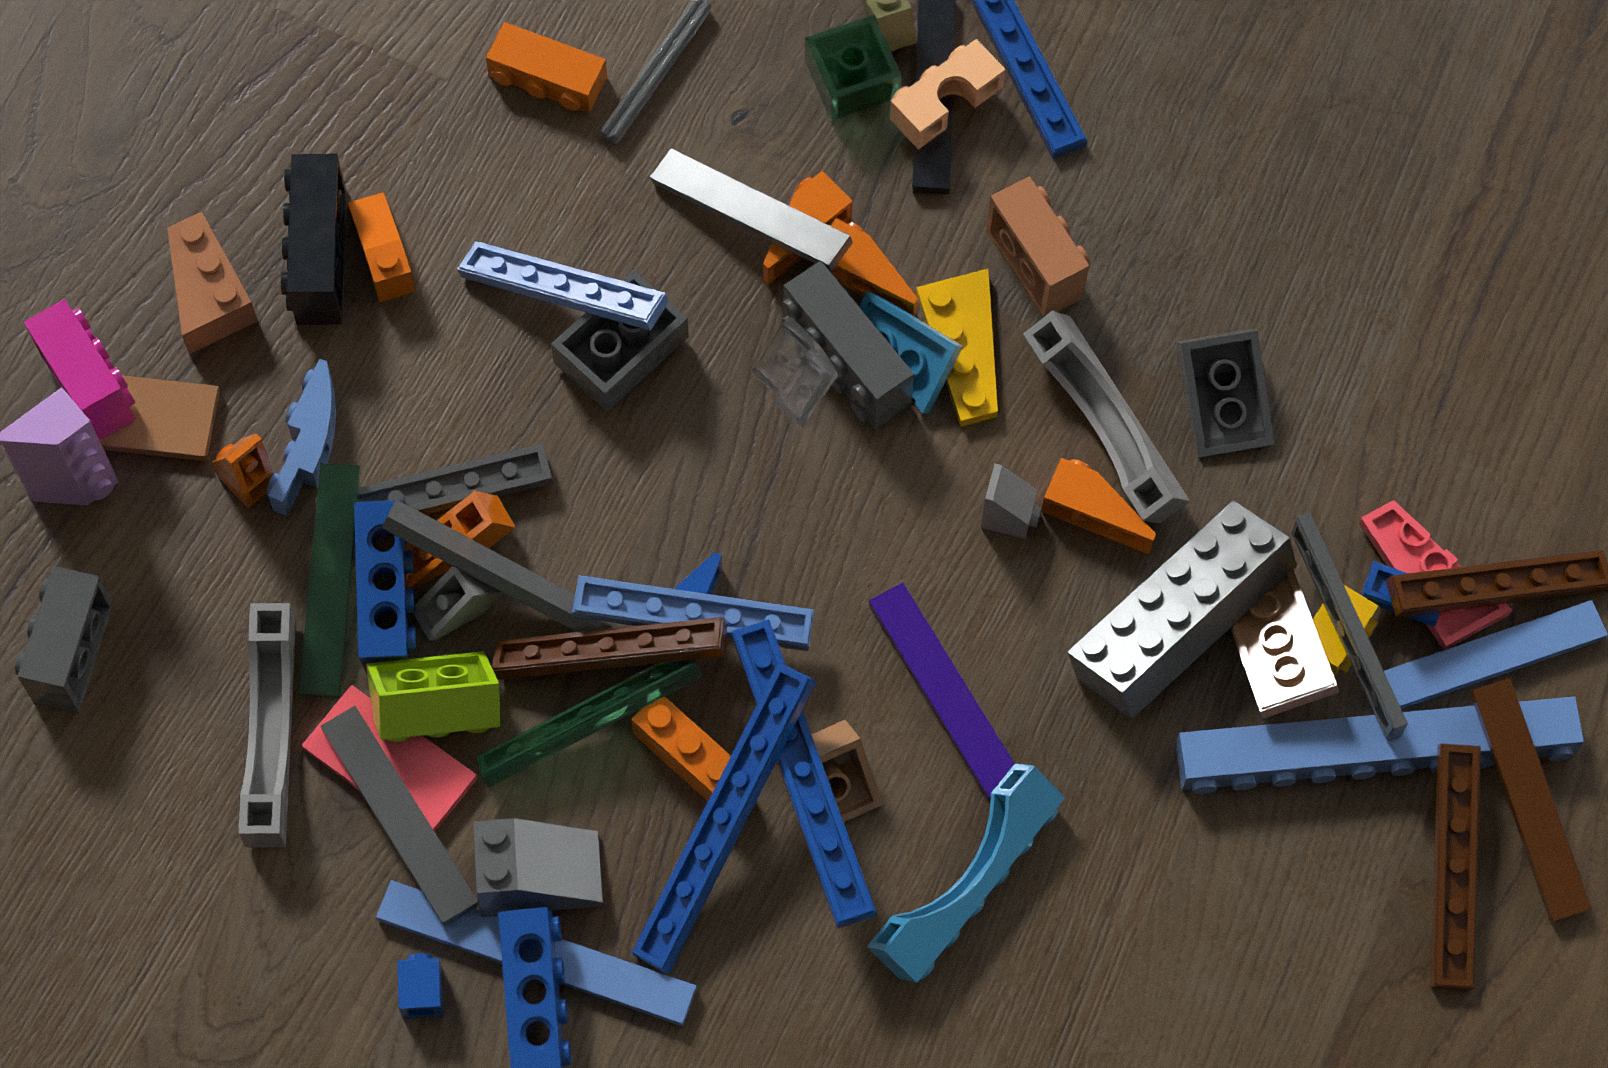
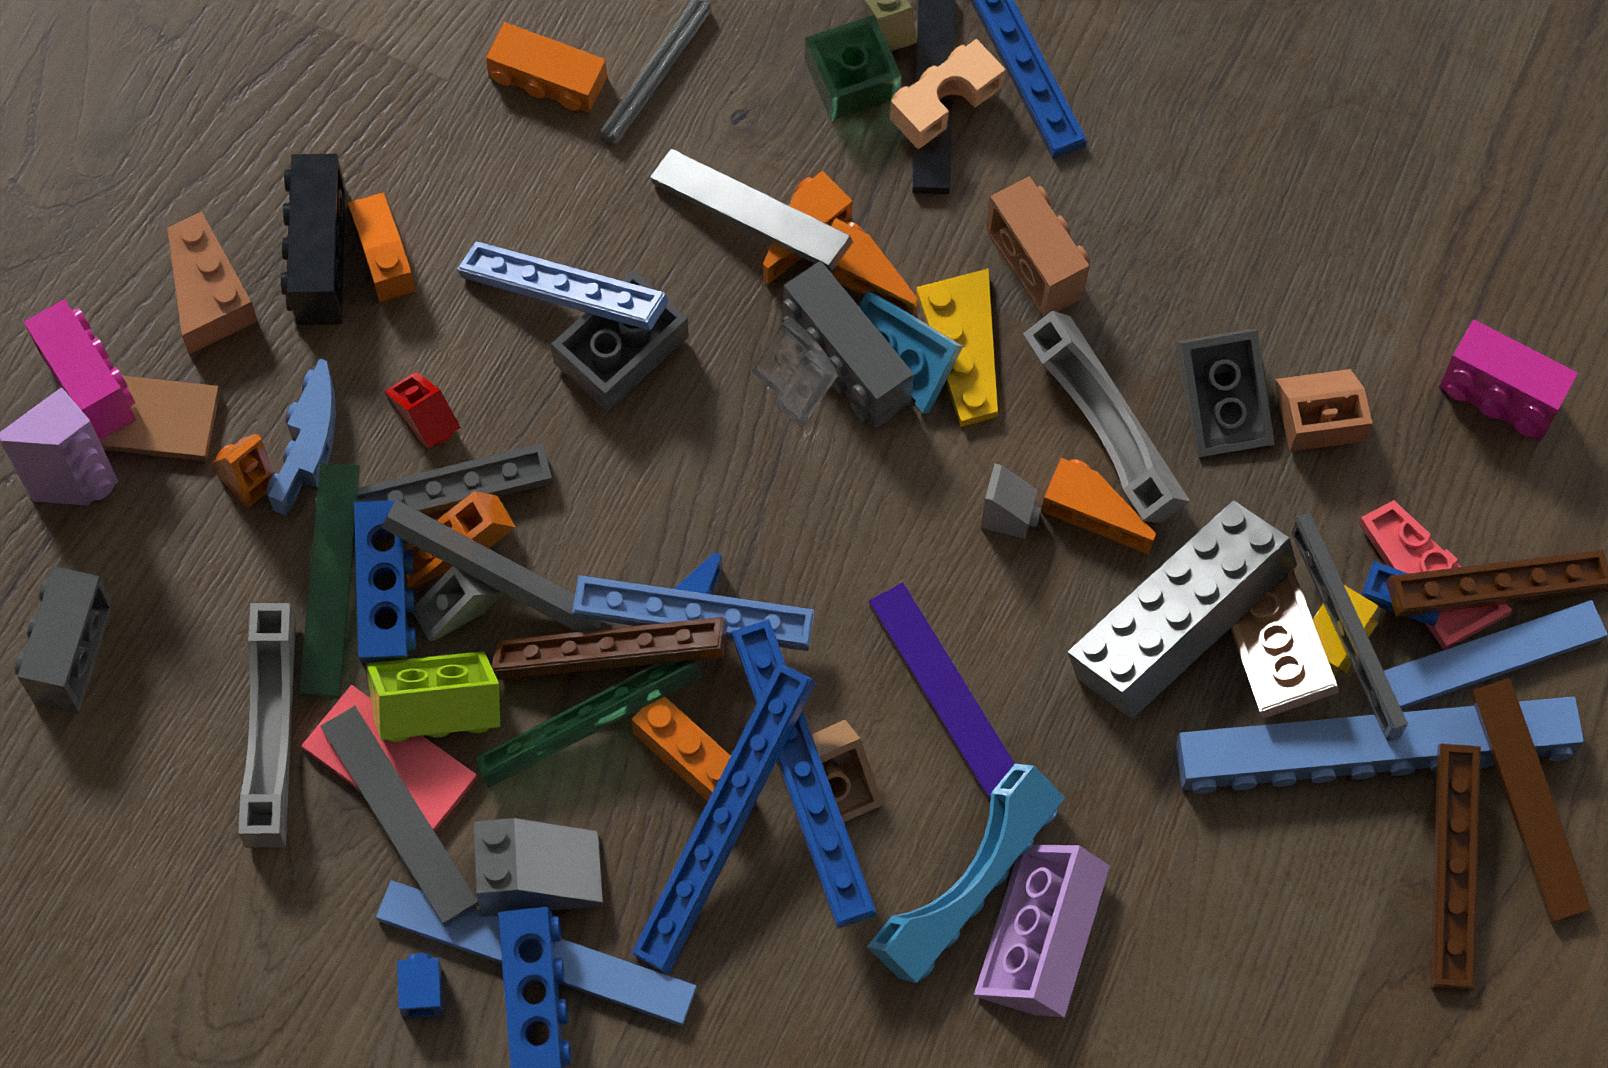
none -> red slope [384,371,461,448]
none -> lavender slope [974,845,1110,1017]
none -> nougat slope [1275,369,1373,452]
none -> dark pink brick [1439,319,1578,440]

